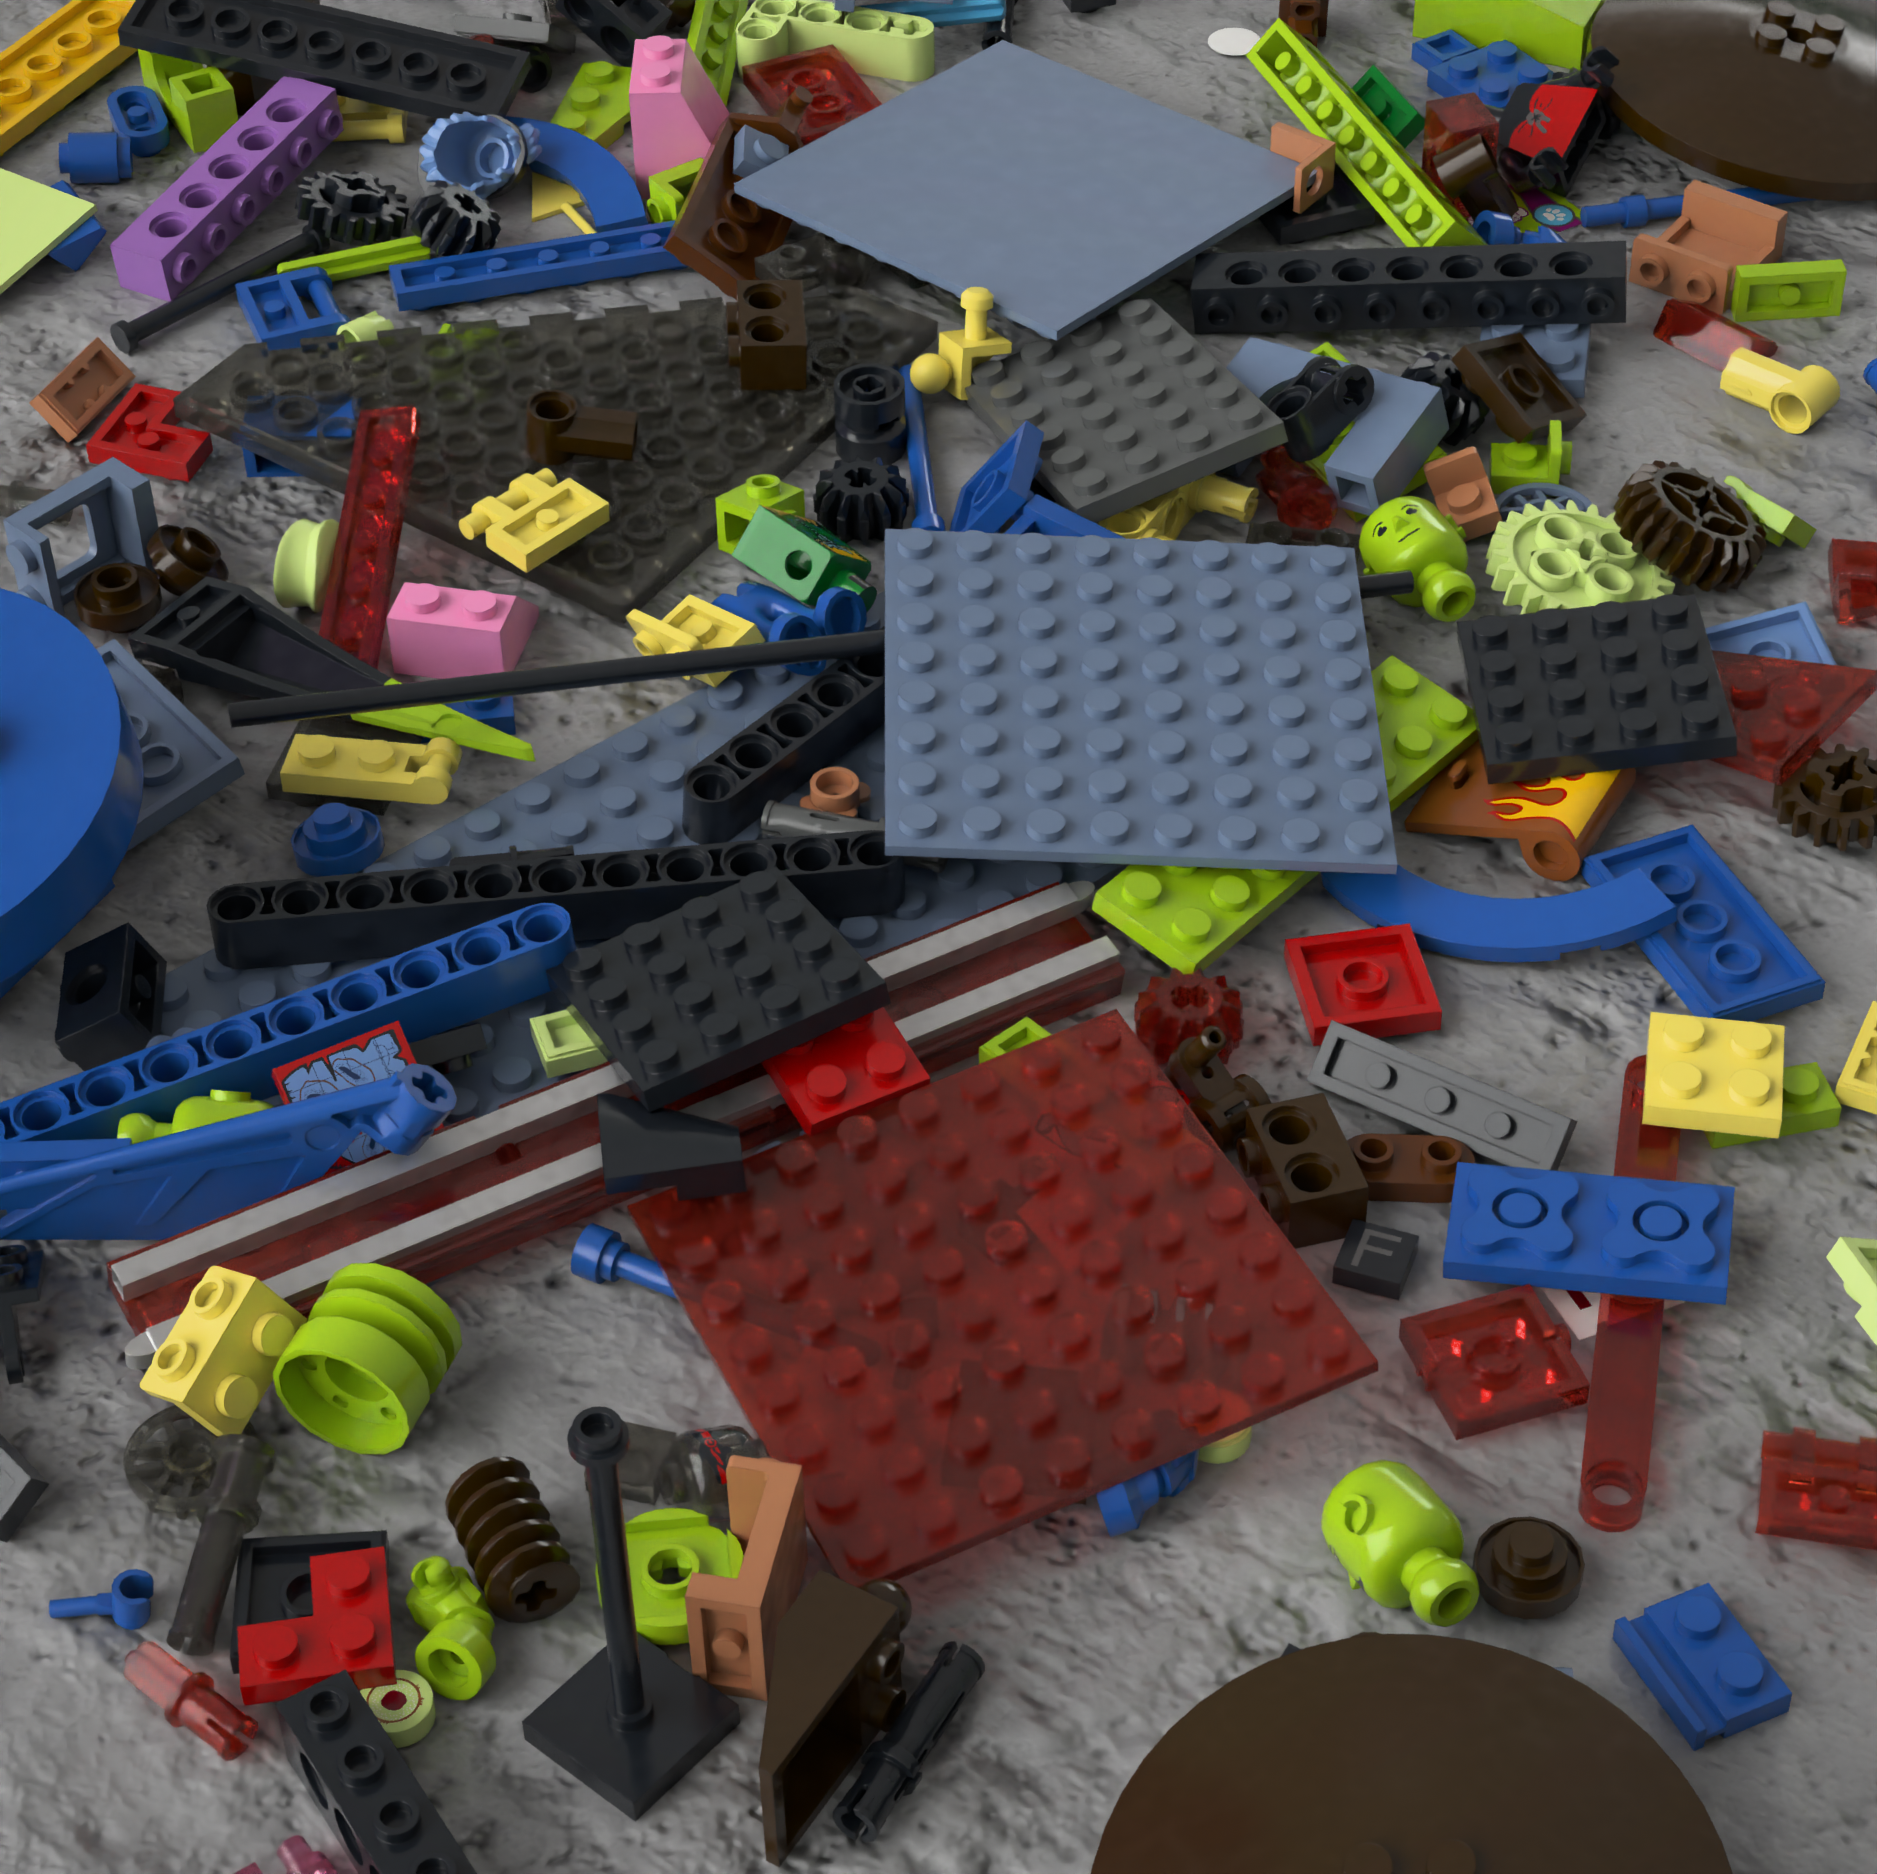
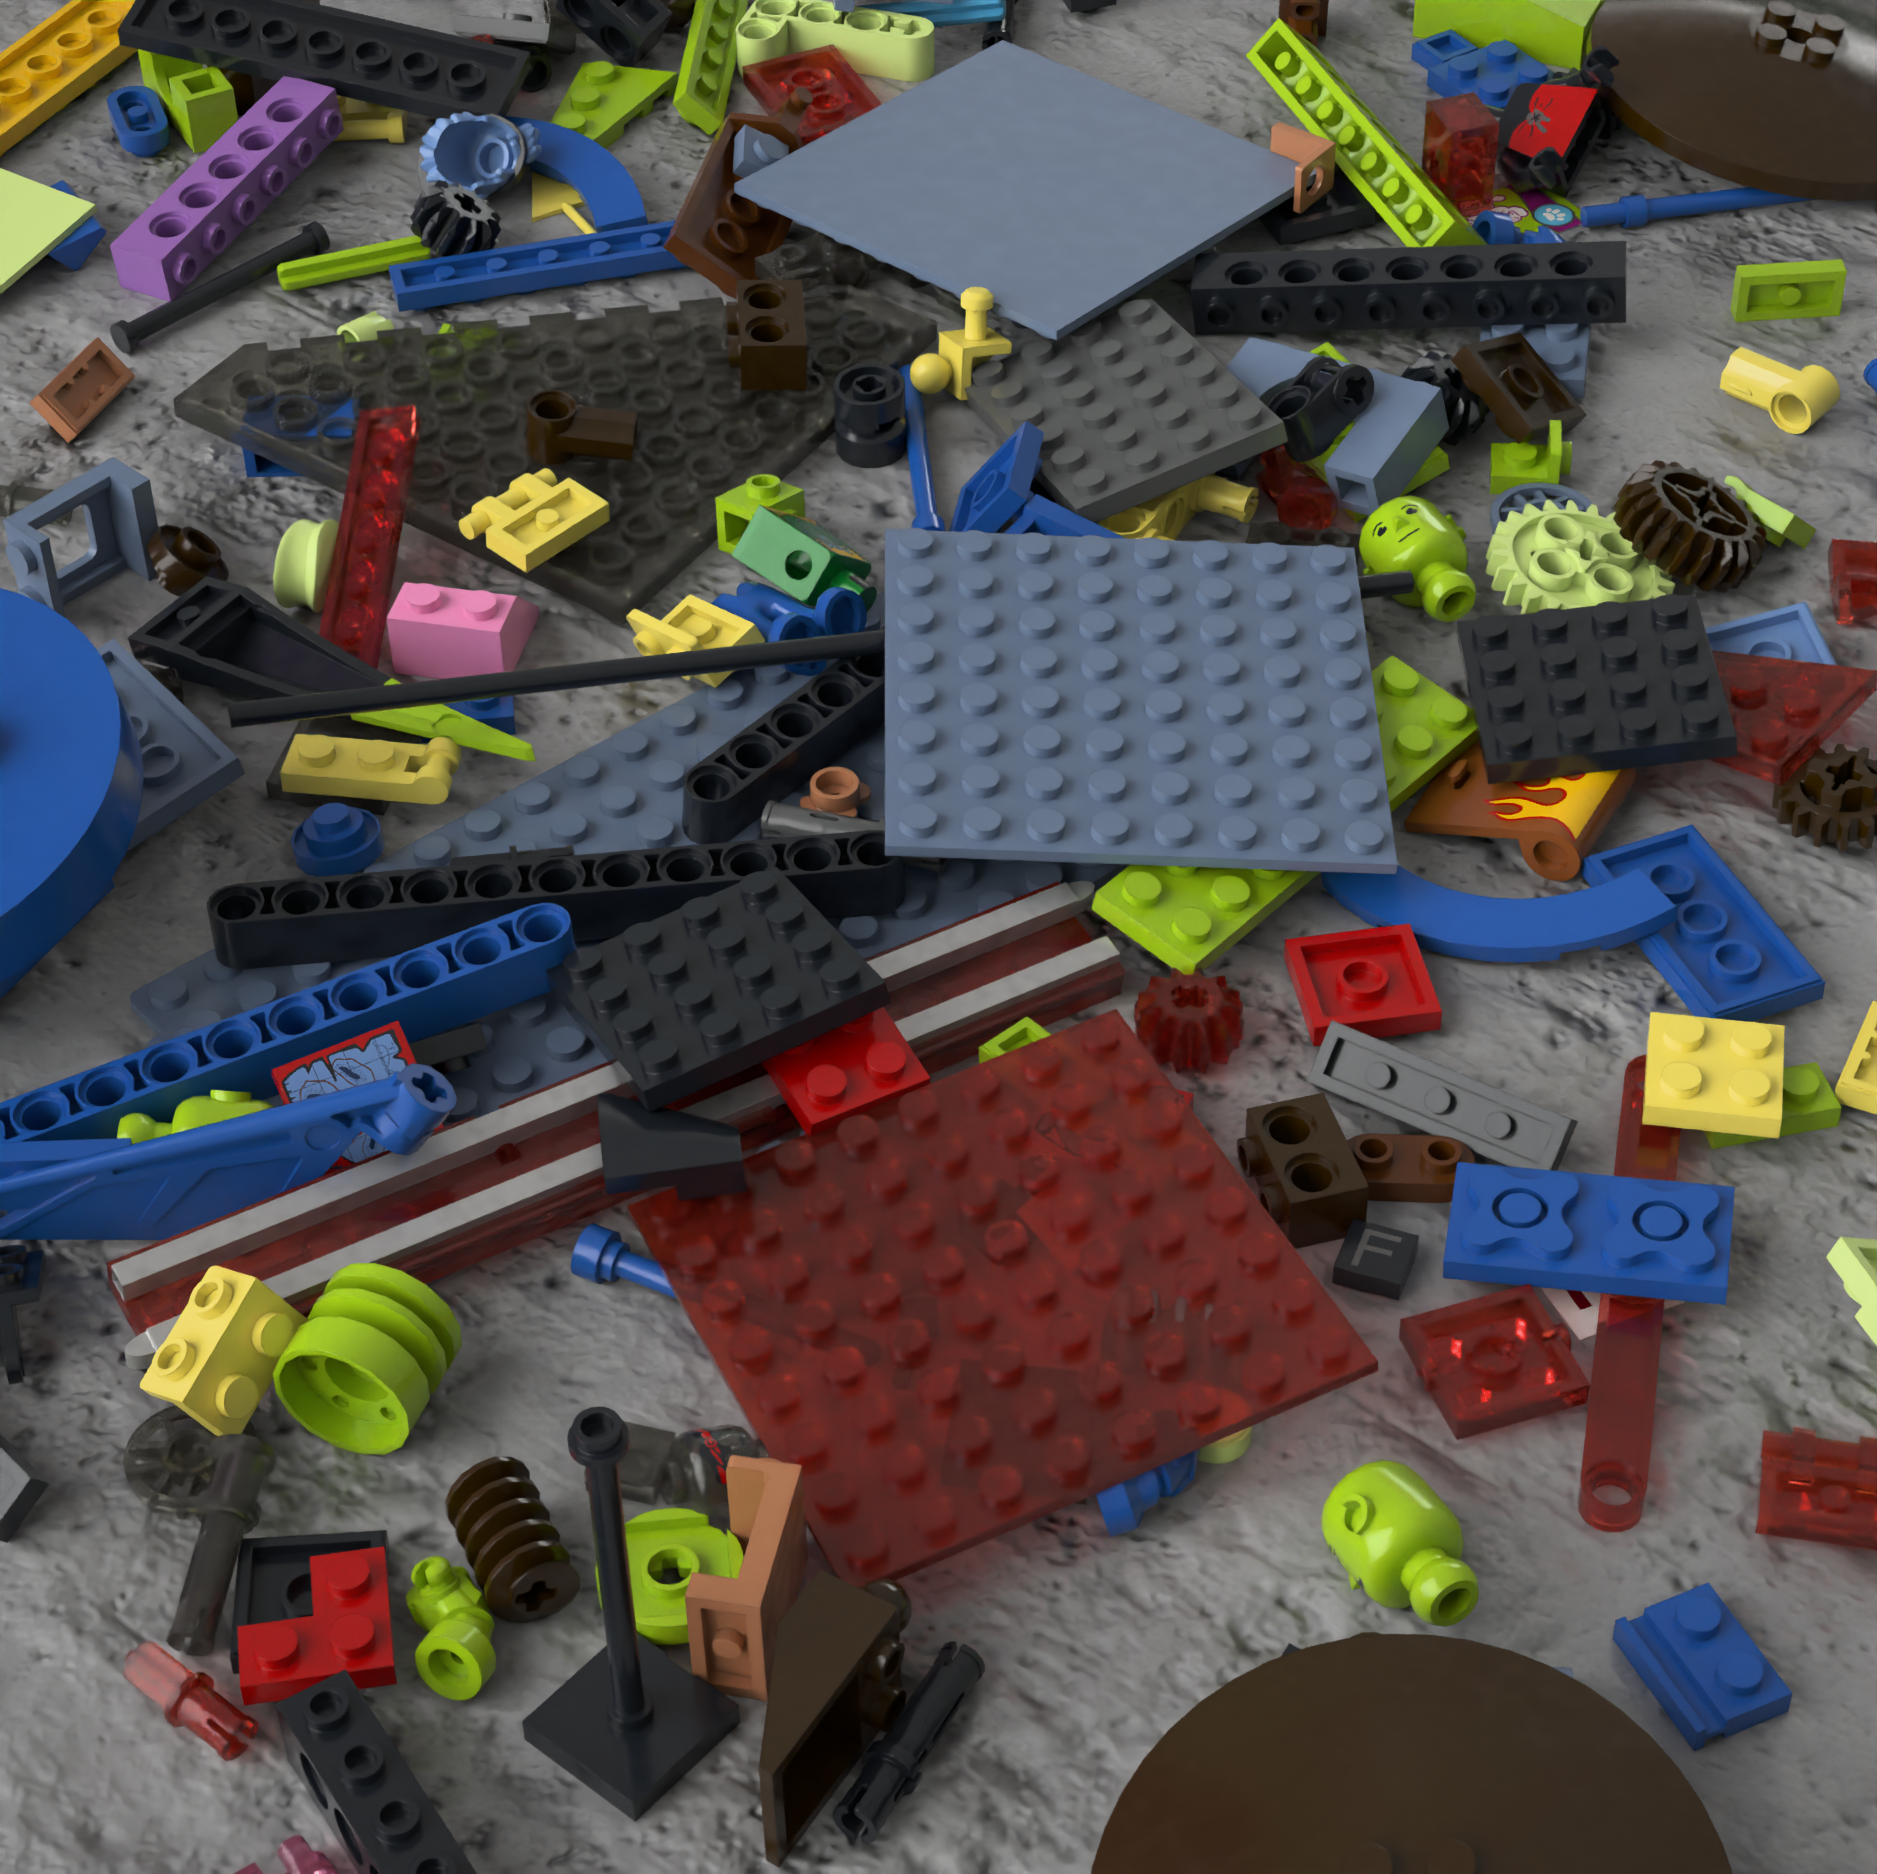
blue hand [49,1569,154,1630] -> none
black brick [55,922,167,1071] -> none
blue brick [59,132,133,184] -> none
dark brown plate [73,563,162,634] -> none
red plate [86,383,213,482] -> none
blue plate [235,266,351,357] -> none
black gear [295,169,410,245] -> none
yellowish green tile [360,1670,436,1748] -> none
yellowish green tile [529,1010,609,1078] -> none
bright pink slope [629,35,730,199] -> none
lime bracket [647,157,704,224] -> none
black gear [813,455,909,545] -> none
dark brown piece [1158,1026,1271,1158] -> none
white sticker [1208,28,1260,56] -> none
green plate [1352,64,1429,149] -> none
nougat bracket [1423,446,1503,542] -> none
dark brown piece [1433,133,1519,221] -> none
dark brown plate [1472,1516,1585,1620] -> none
nougat panel [1629,179,1788,315] -> none
clear red slope [1653,298,1778,372] -> none

